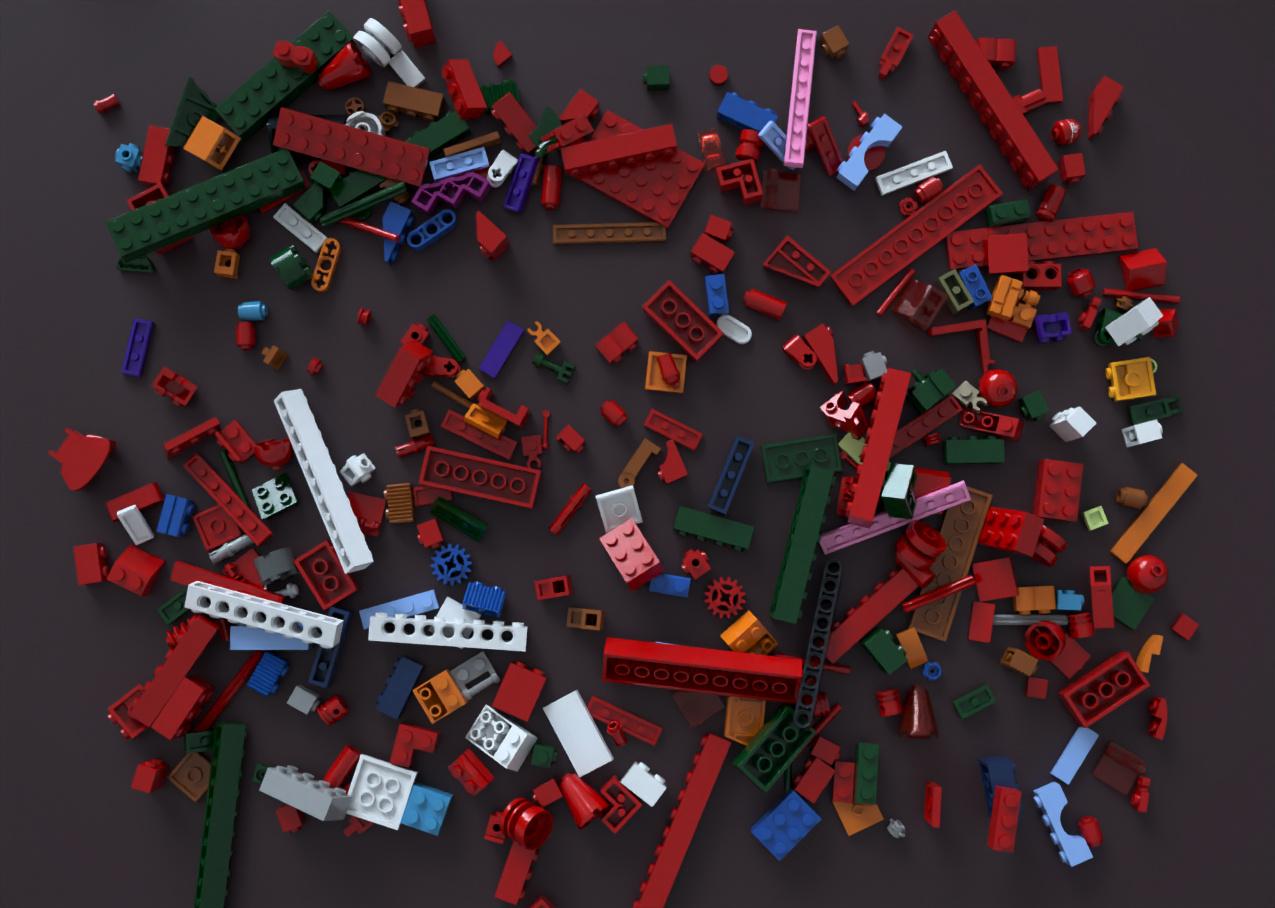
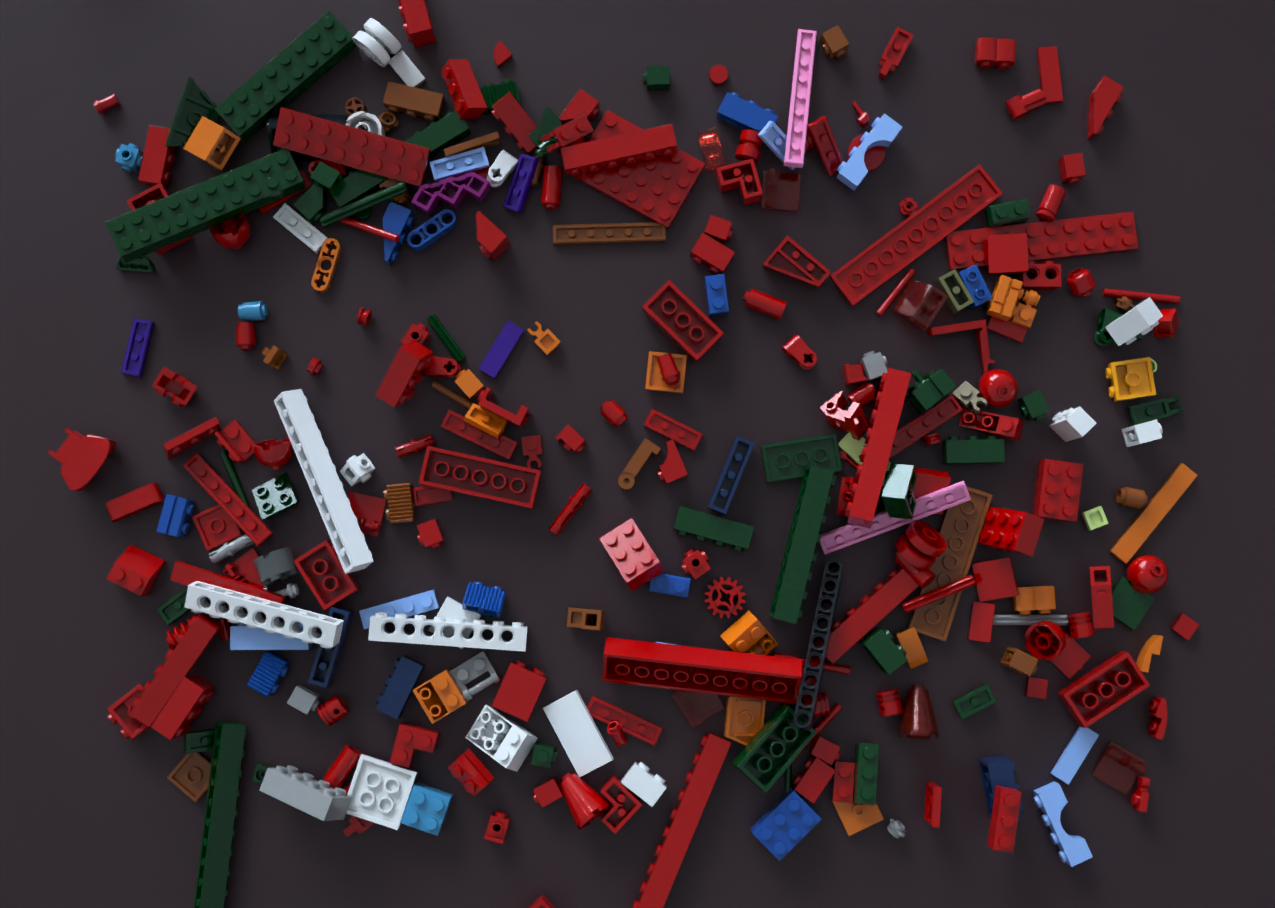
red brick [73,543,110,585] -> none
white tile [117,504,154,545] -> none
red brick [131,758,169,794] -> none
red axle [192,650,264,732] -> none
orange brick [214,248,240,279] -> none
dark green brick [269,244,314,290] -> none
red brick [273,41,318,73] -> none
red brick [275,804,306,833] -> none
red cone [318,42,372,91] -> none
dark orange brick [405,409,432,439] -> none
dark green plate [430,496,488,542] -> none
blue gear [430,544,473,586] -> none
red brick [494,841,539,905] -> none
red wheel [500,798,553,850] -> none
dark green hinge [532,353,576,384] -> none
red brick [534,575,574,600] -> none
red hinge [542,410,550,450] -> none
red brick [595,321,639,364] -> none
white tile [596,485,643,533] -> none
white tile [716,315,752,345] -> none
red slope [802,324,838,386] -> none
white plate [875,151,953,196] -> none
red brick [914,177,943,203] -> none
blue plate [923,662,942,681] -> none
red brick [929,11,1059,191] -> none
red wheel [1029,525,1068,568] -> none
dark purple cylinder [1034,312,1072,344] -> none
red head [1051,119,1081,145] -> none
dark azure brick [1054,590,1084,610] -> none
red plate [1078,296,1102,331] -> none
red brick [1078,816,1103,847] -> none
red slope [1118,248,1167,291] -> none

